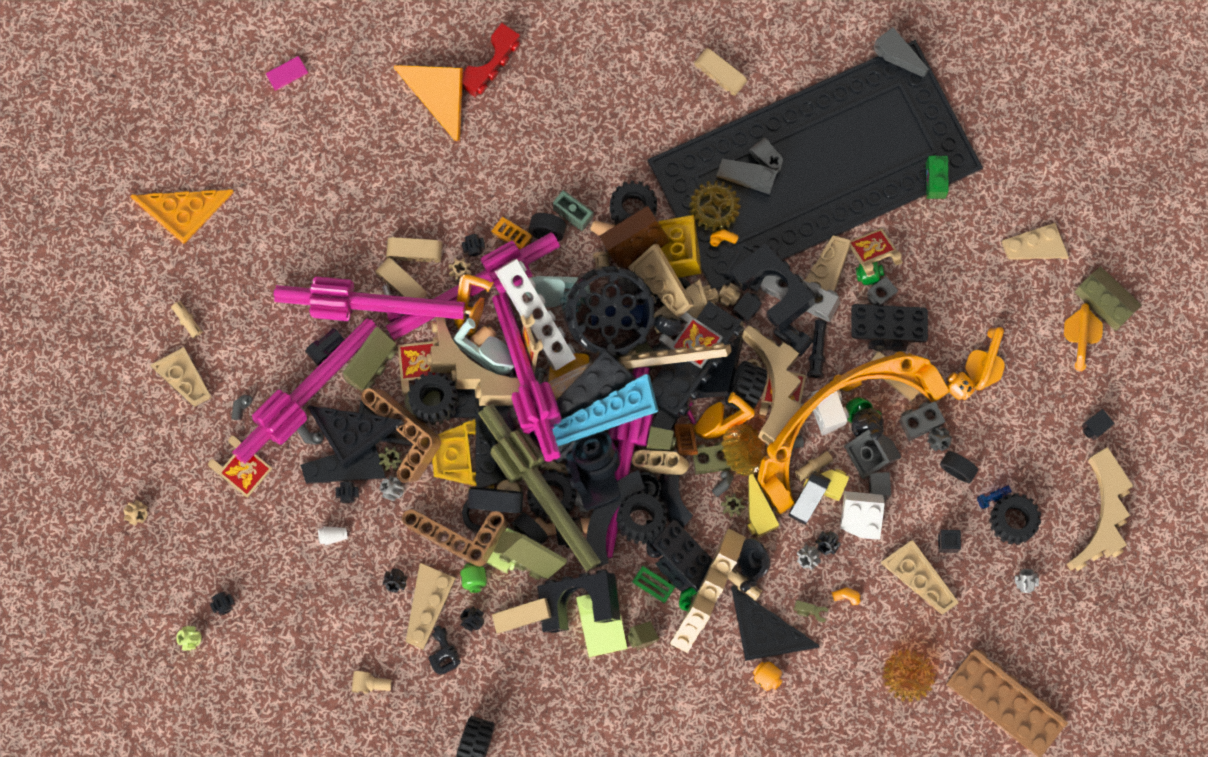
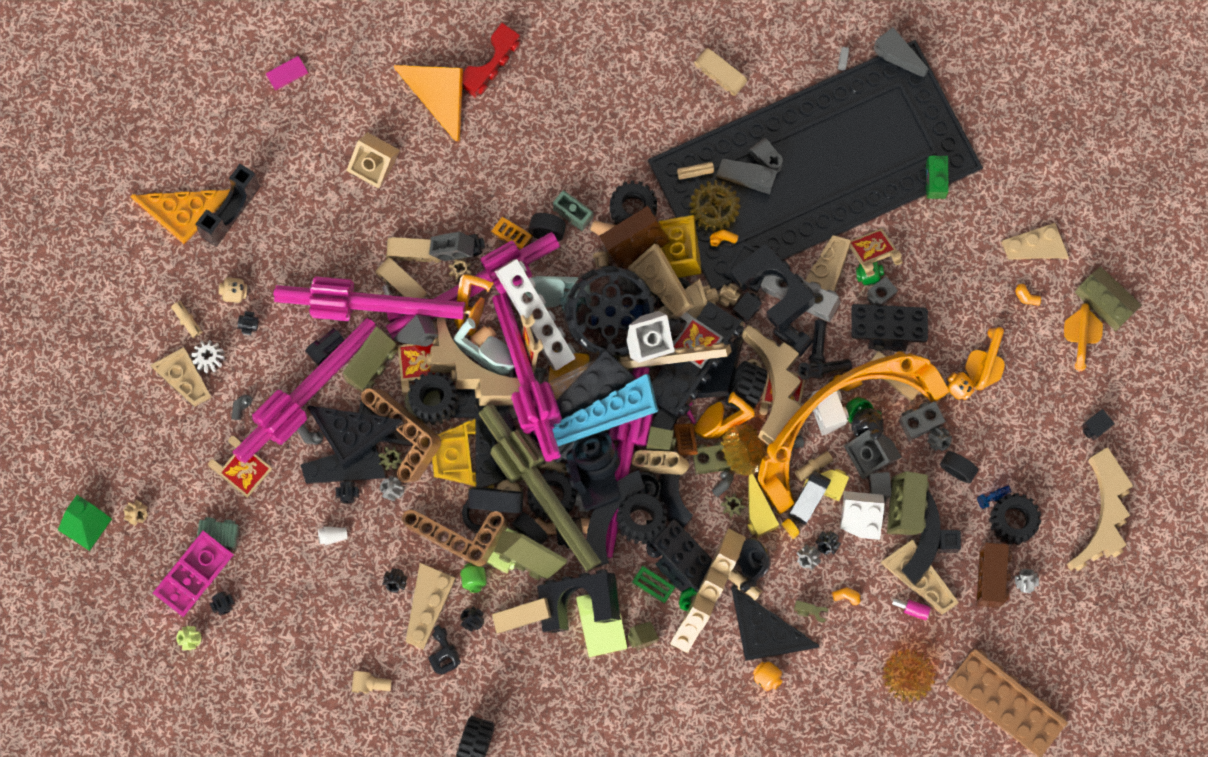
none -> green slope [58,495,112,551]
none -> dark pink slope [152,531,233,617]
none -> white gear [192,340,225,373]
none -> black arch [195,164,260,247]
none -> sand green brick [197,517,240,550]
none -> tan head [218,277,247,303]
none -> black gear [237,311,259,335]
none -> tan slope [346,132,400,189]
none -> dark grey slope [394,315,439,346]
none -> dark grey brick [429,232,475,261]
none -> white slope [627,311,674,363]
none -> tan axle [677,162,714,179]
none -> yellow tile [781,519,799,539]
none -> black pin [798,359,852,380]
none -> light grey tile [838,47,849,71]
none -> olive slope [887,471,929,535]
none -> dark pink piece [892,598,931,620]
none -> black tile [901,490,941,586]
none -> reddish brown brick [976,542,1012,608]
none -> light orange arm [1015,284,1041,305]

